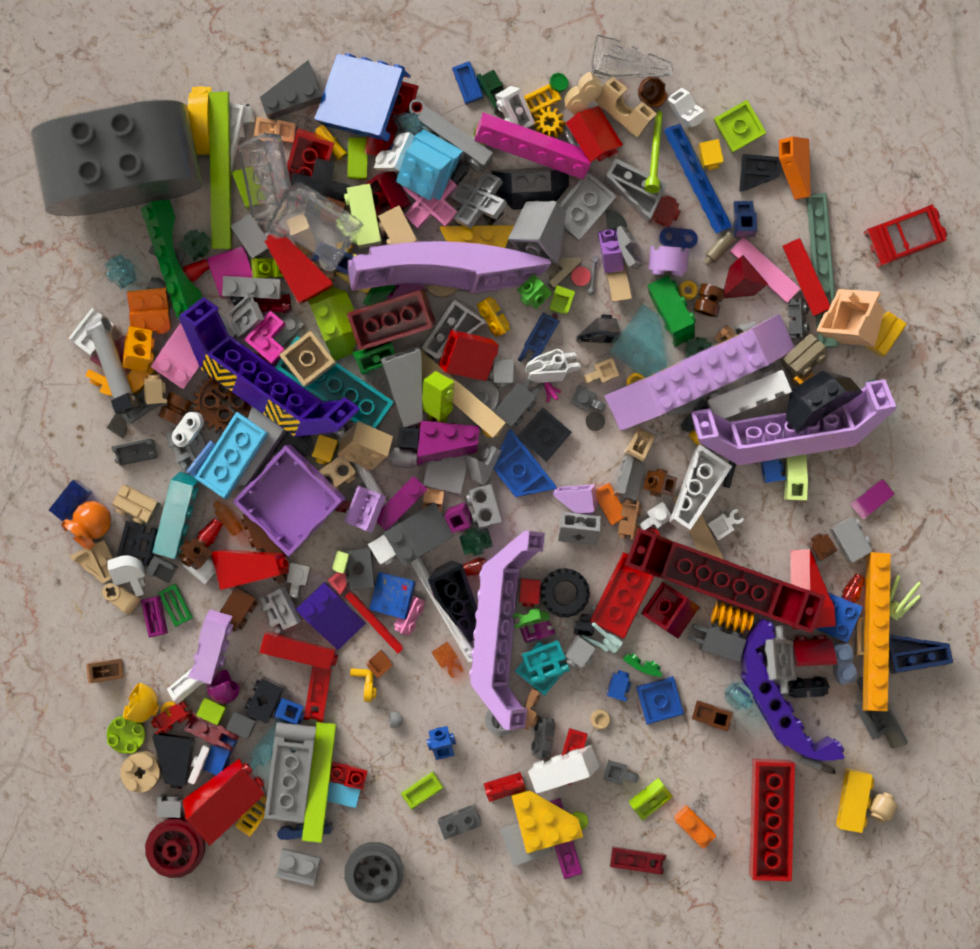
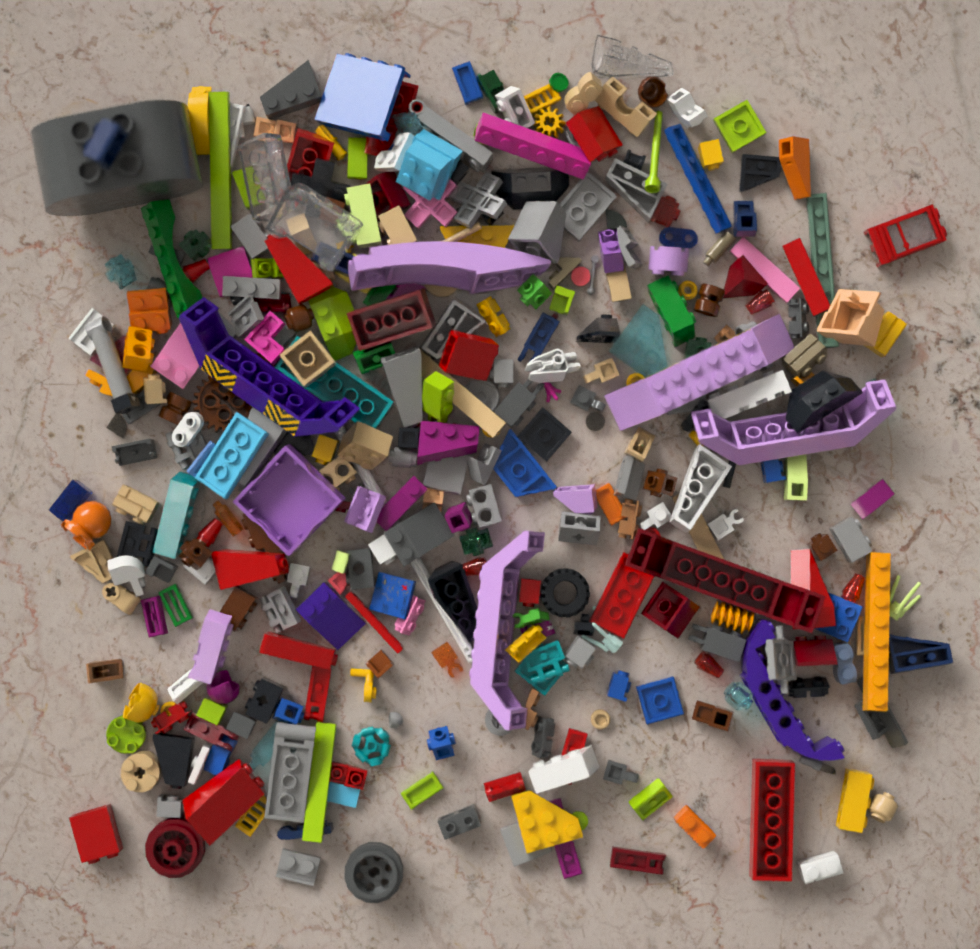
green slope [622,653,662,677] -> none
none -> red brick [69,804,123,864]
none -> dark blue slope [83,119,129,170]
none -> reddish brown head [284,304,315,333]
none -> teal piece [351,726,391,766]
none -> tan bar [441,222,482,242]
none -> yellow hinge [505,625,547,663]
none -> black bush [624,149,646,171]
none -> clear red cone [694,651,724,678]
none -> clear red cone [745,289,775,315]
none -> white brick [796,851,843,884]

